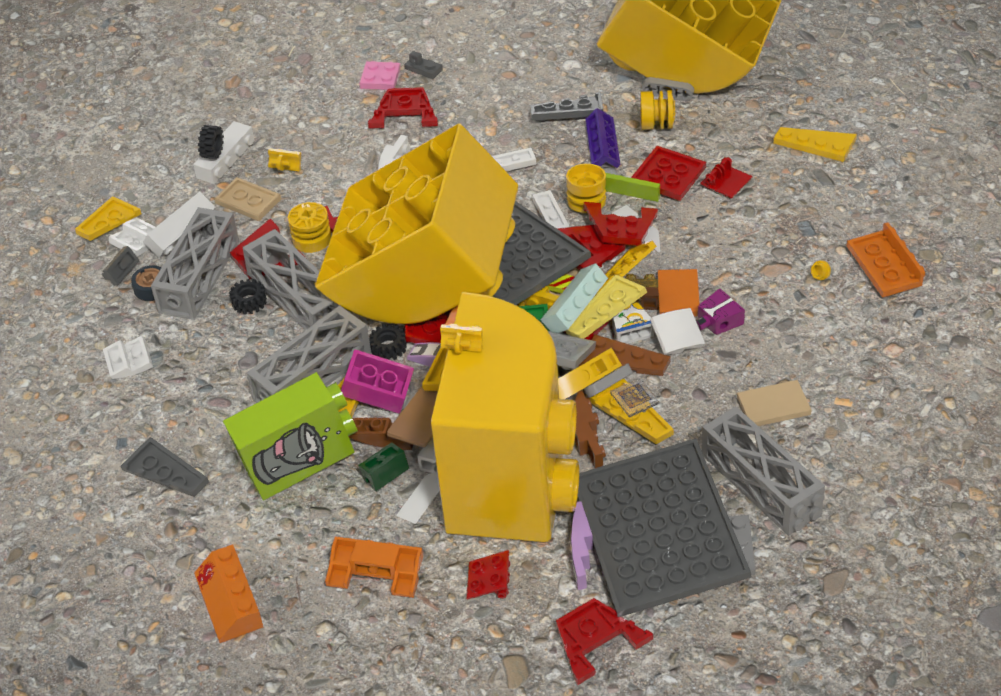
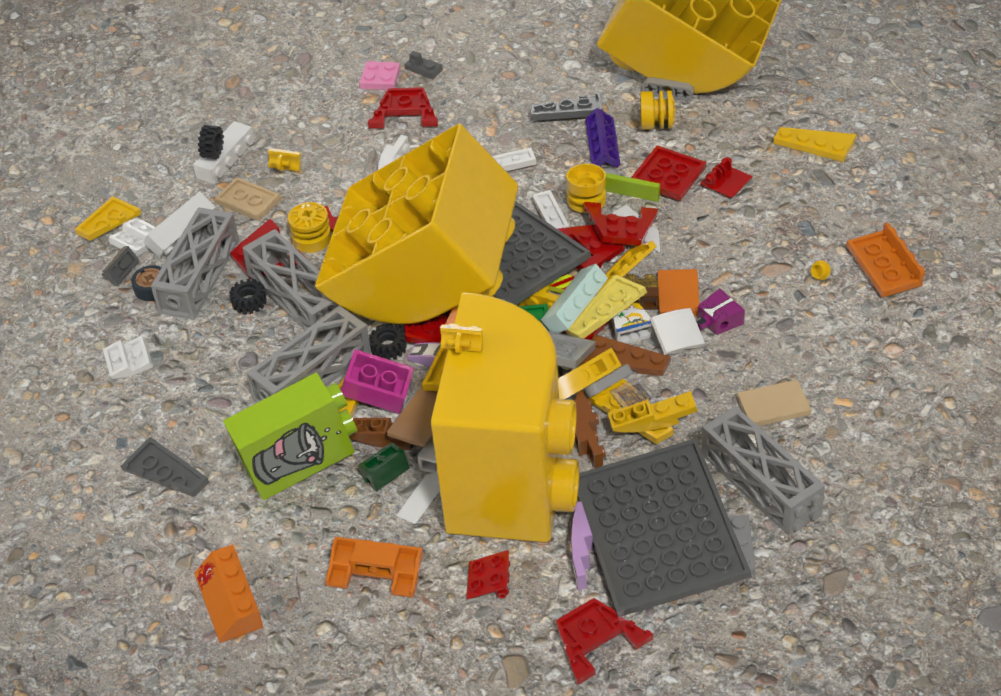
none -> yellow slope [608,391,698,432]

